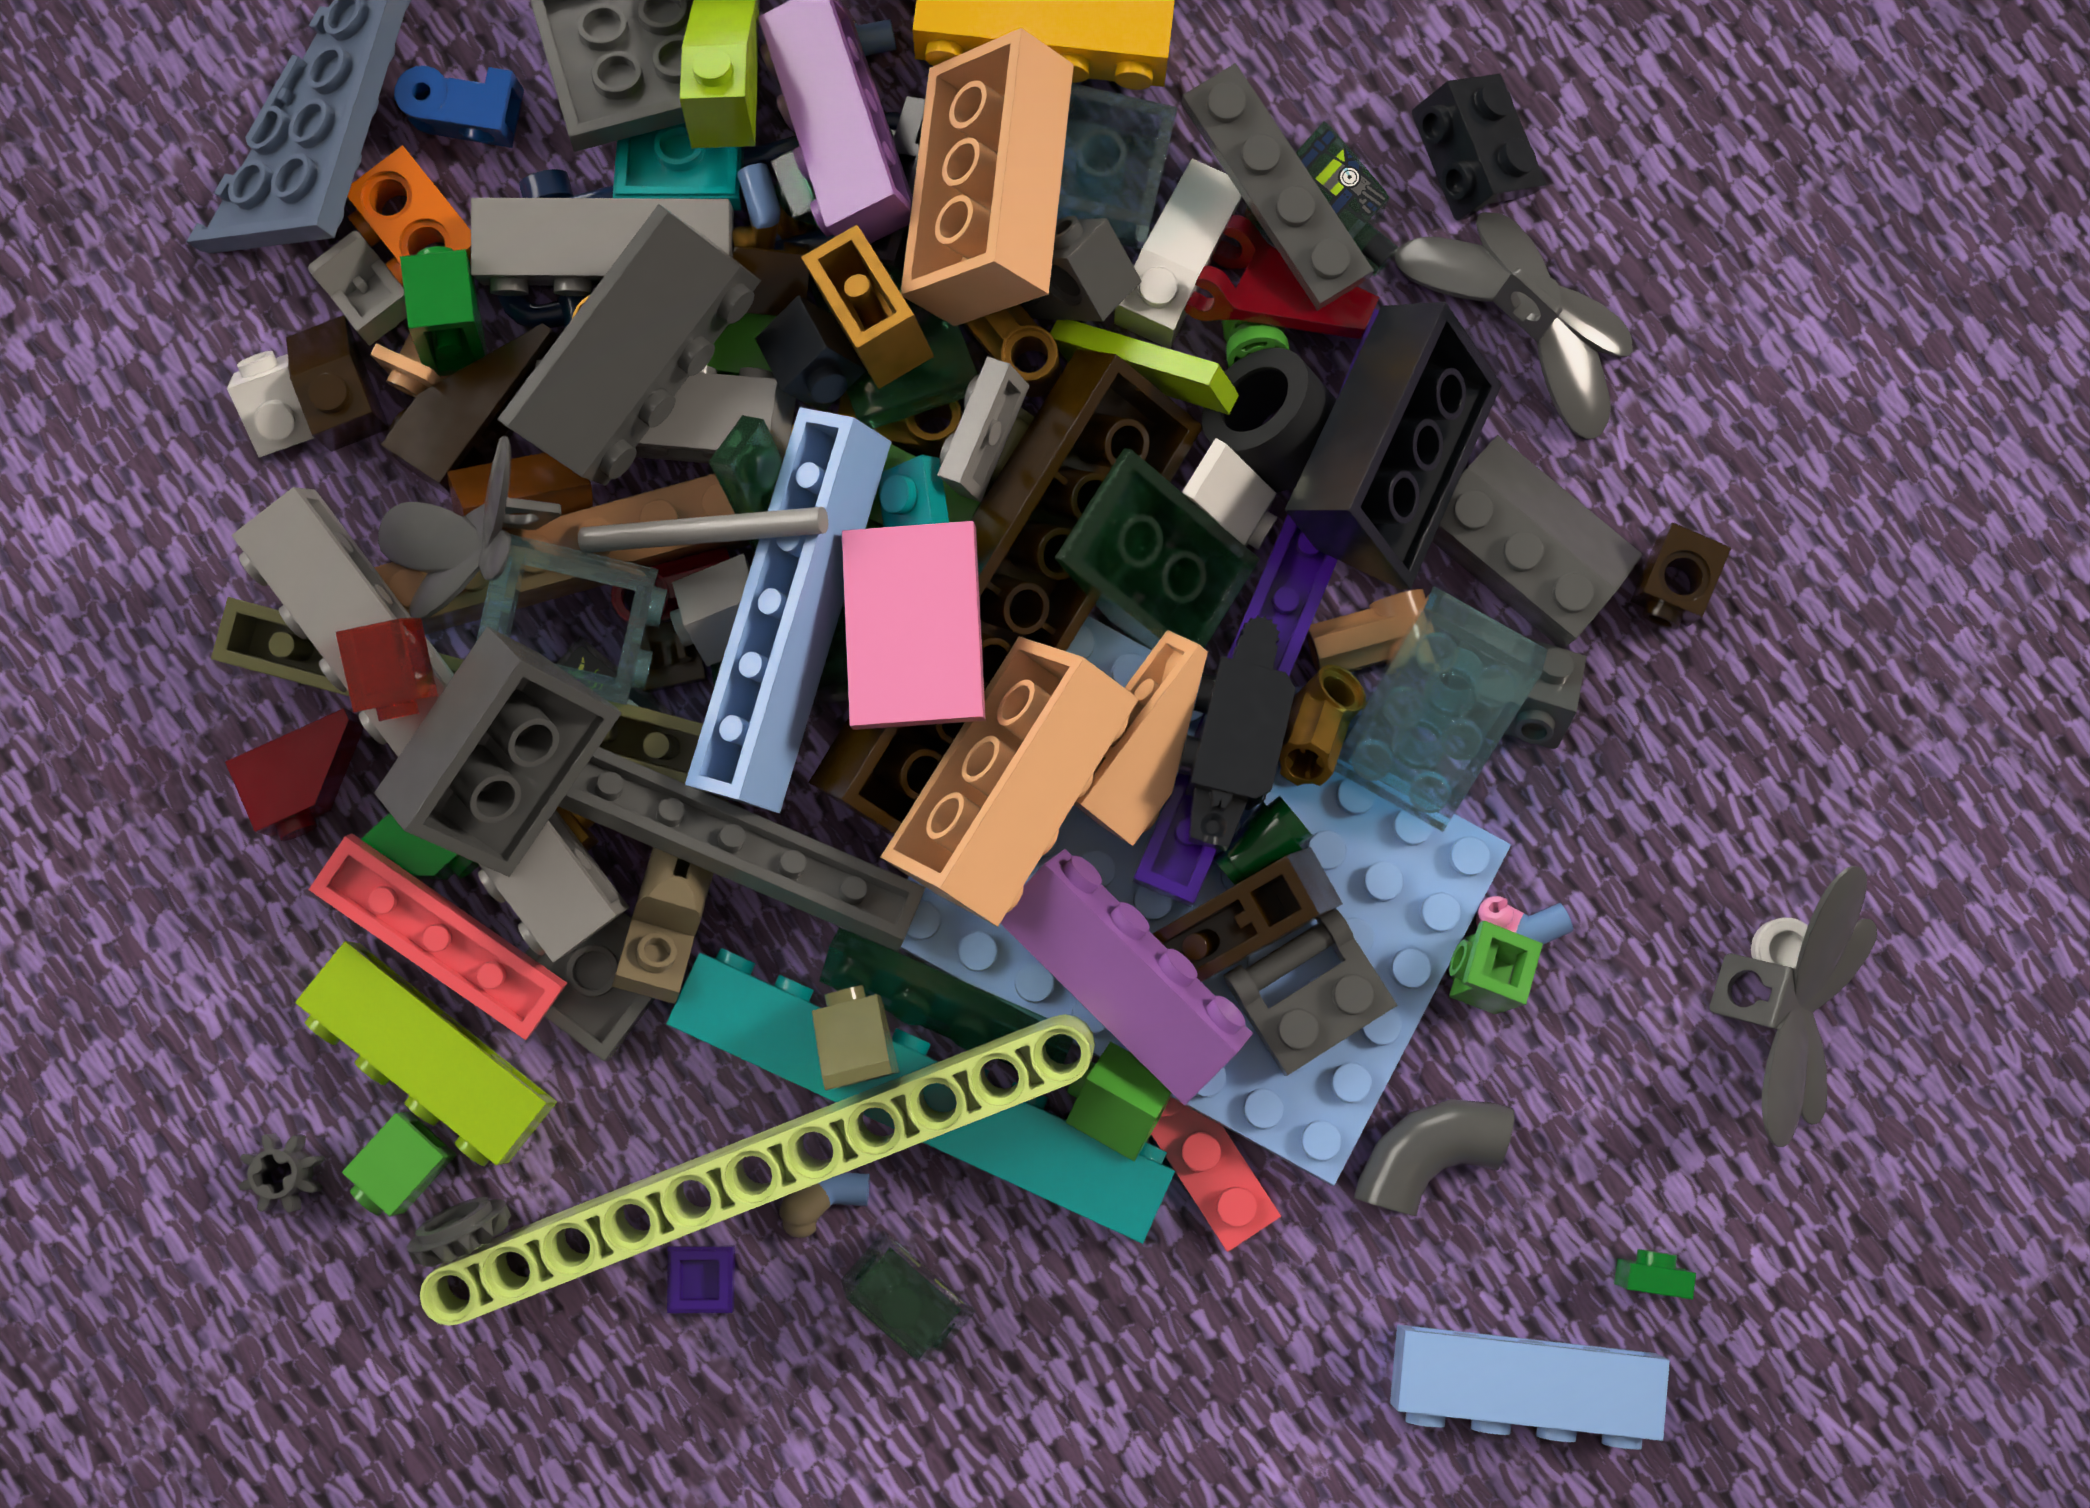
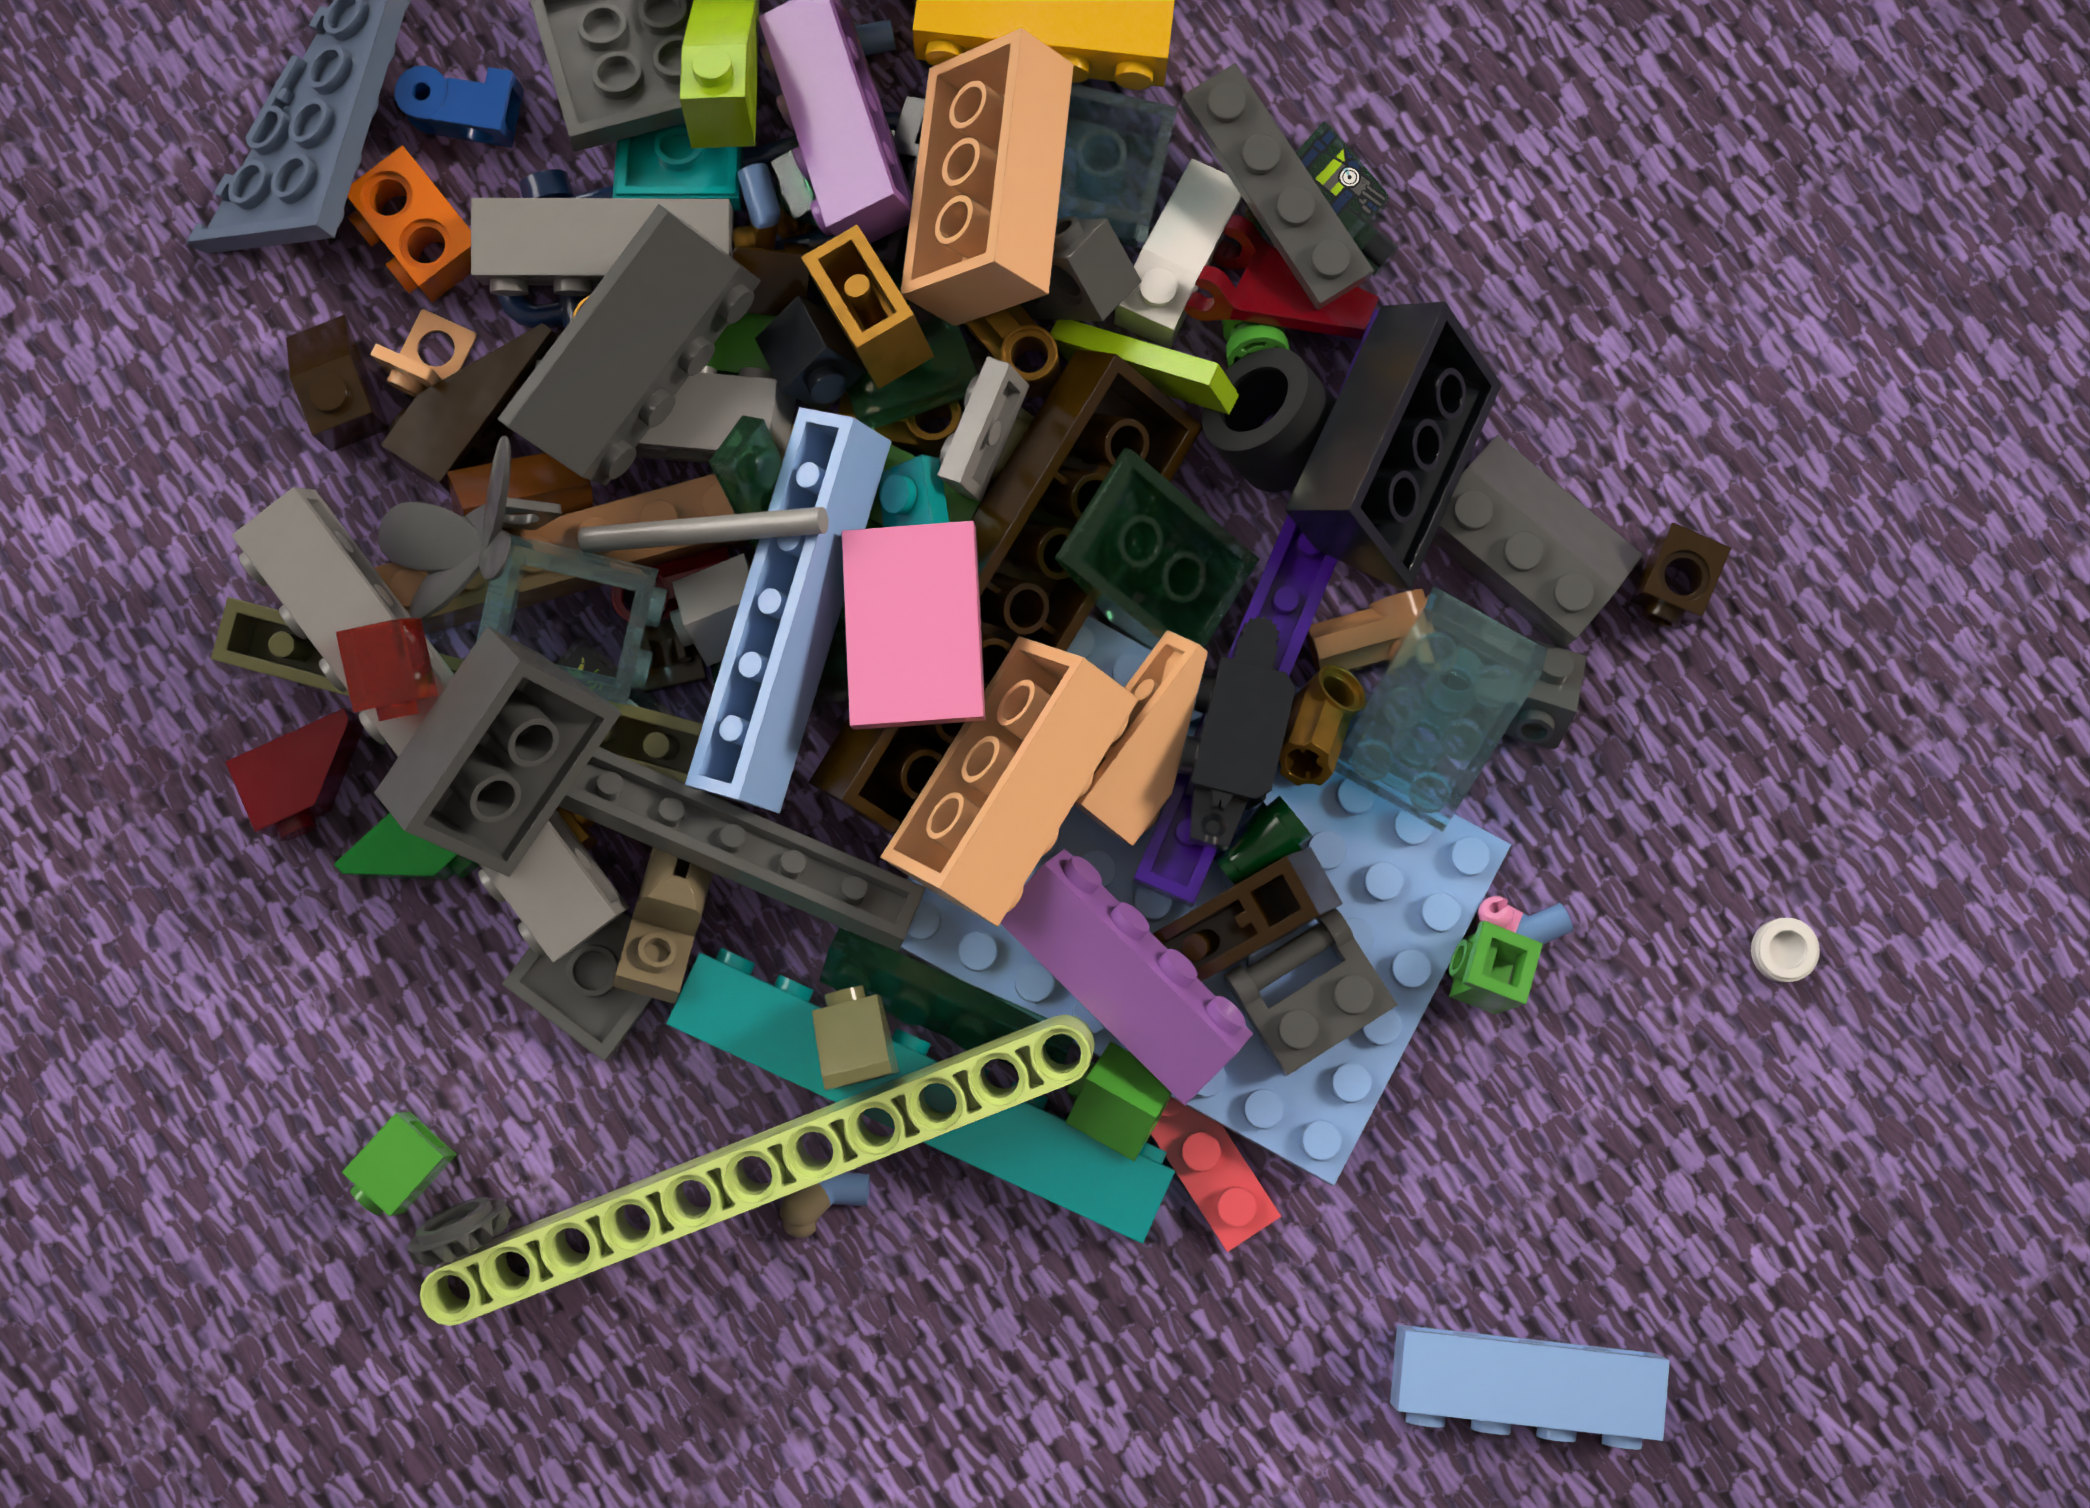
white bracket [227,351,314,457] -> none
dark grey gear [238,1133,325,1213] -> none
lime brick [295,941,557,1167] -> none
light grey bracket [308,231,407,346] -> none
coral plate [308,833,567,1040] -> none
green slope [400,246,487,377] -> none
dark purple tile [667,1245,735,1313] -> none
clear green torso [841,1230,976,1362] -> none
white slope [1174,438,1278,559] -> none
dark grey cylinder [1354,1099,1514,1216] -> none
dark grey piece [1395,212,1633,439] -> none
black bracket [1412,73,1547,220] -> none
green plate [1614,1249,1696,1300] -> none
dark grey piece [1709,866,1877,1147] -> none

